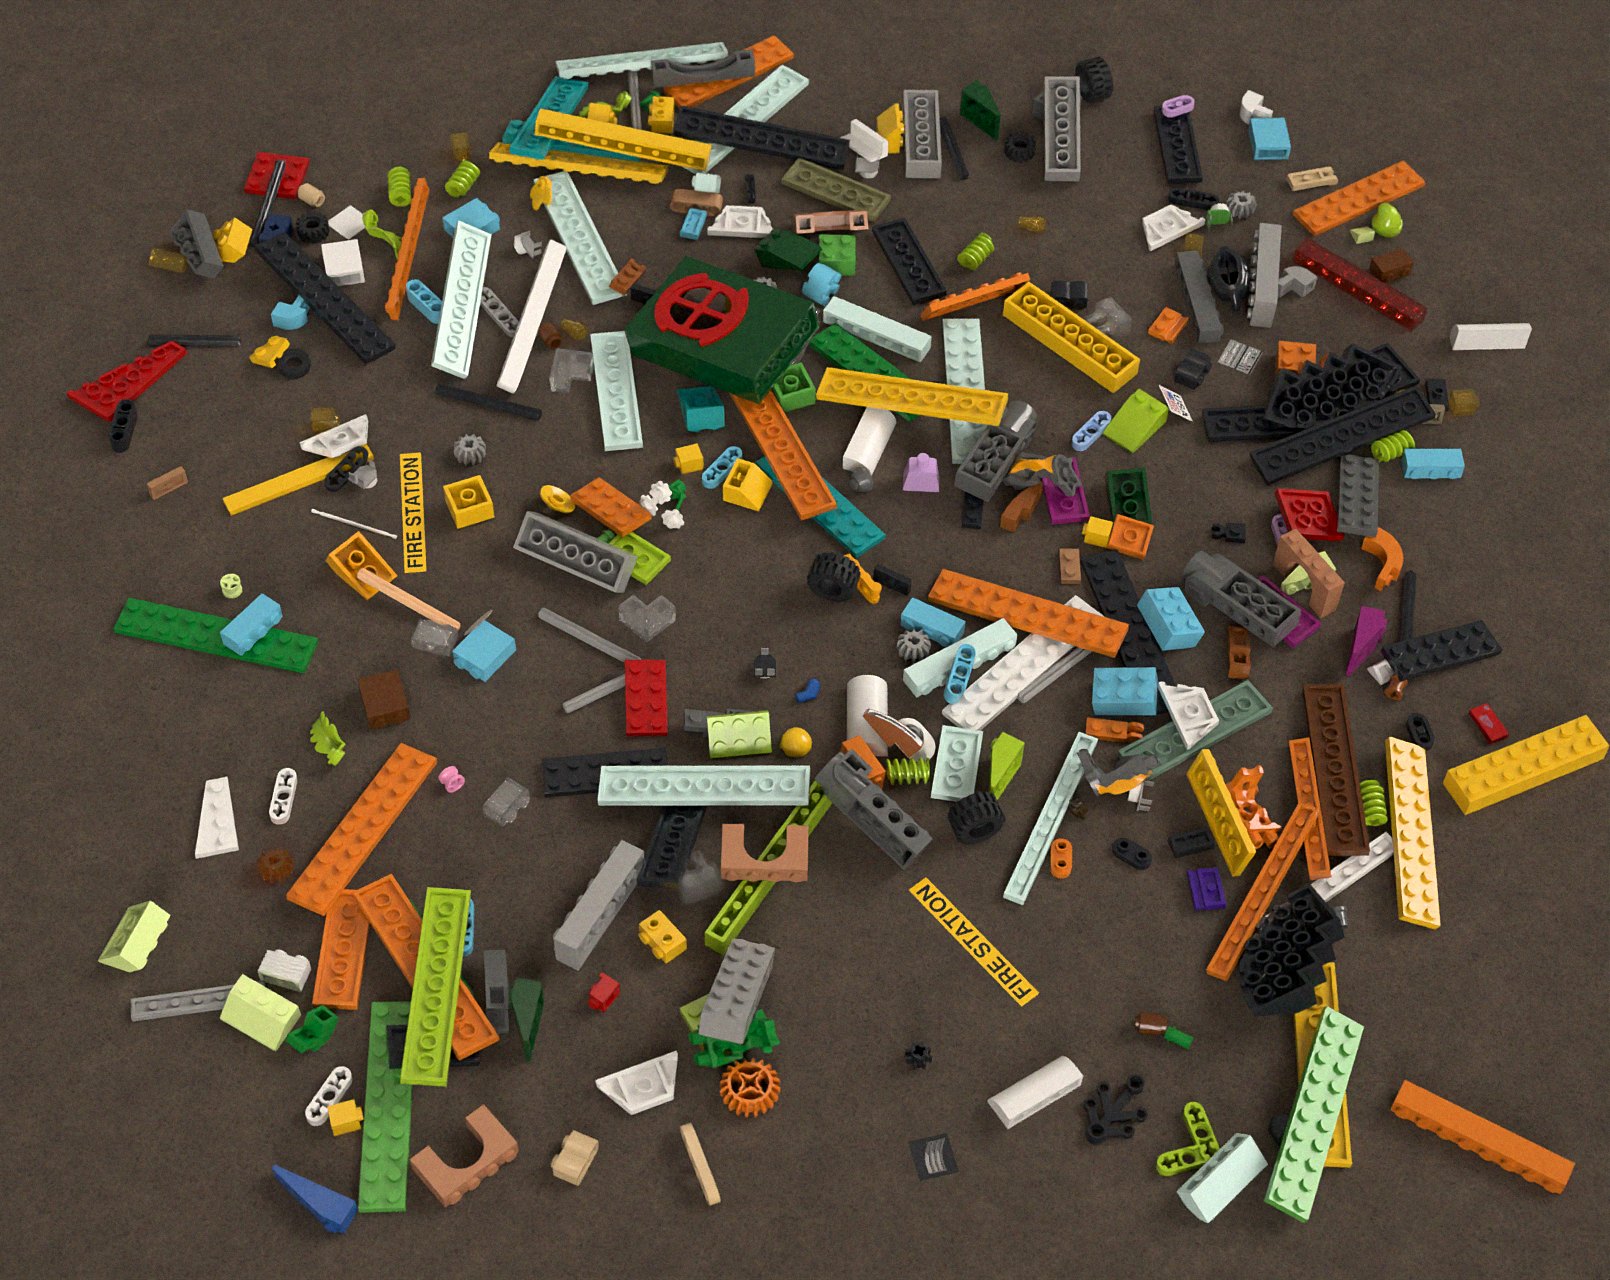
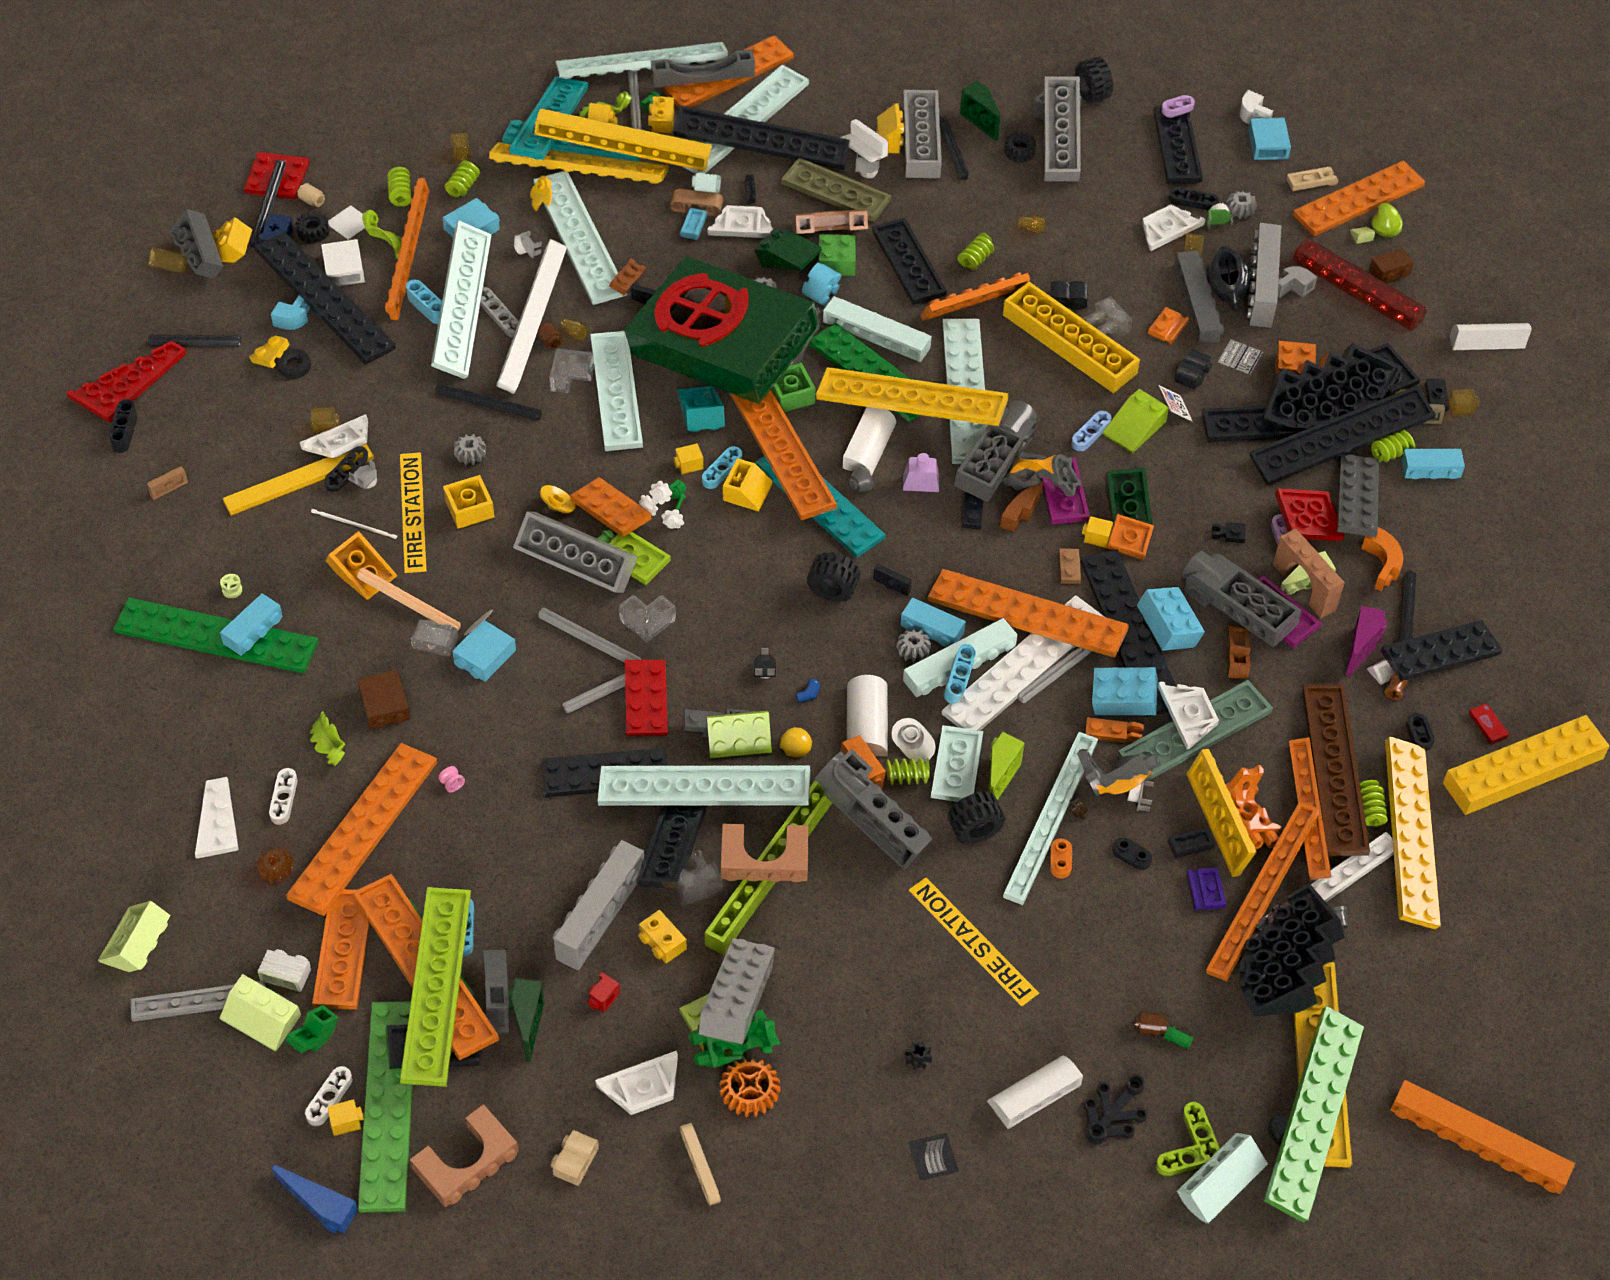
clear brick [483,777,530,827] -> none
light orange plate [844,553,882,604] -> none
dark orange slope [863,708,924,758] -> none

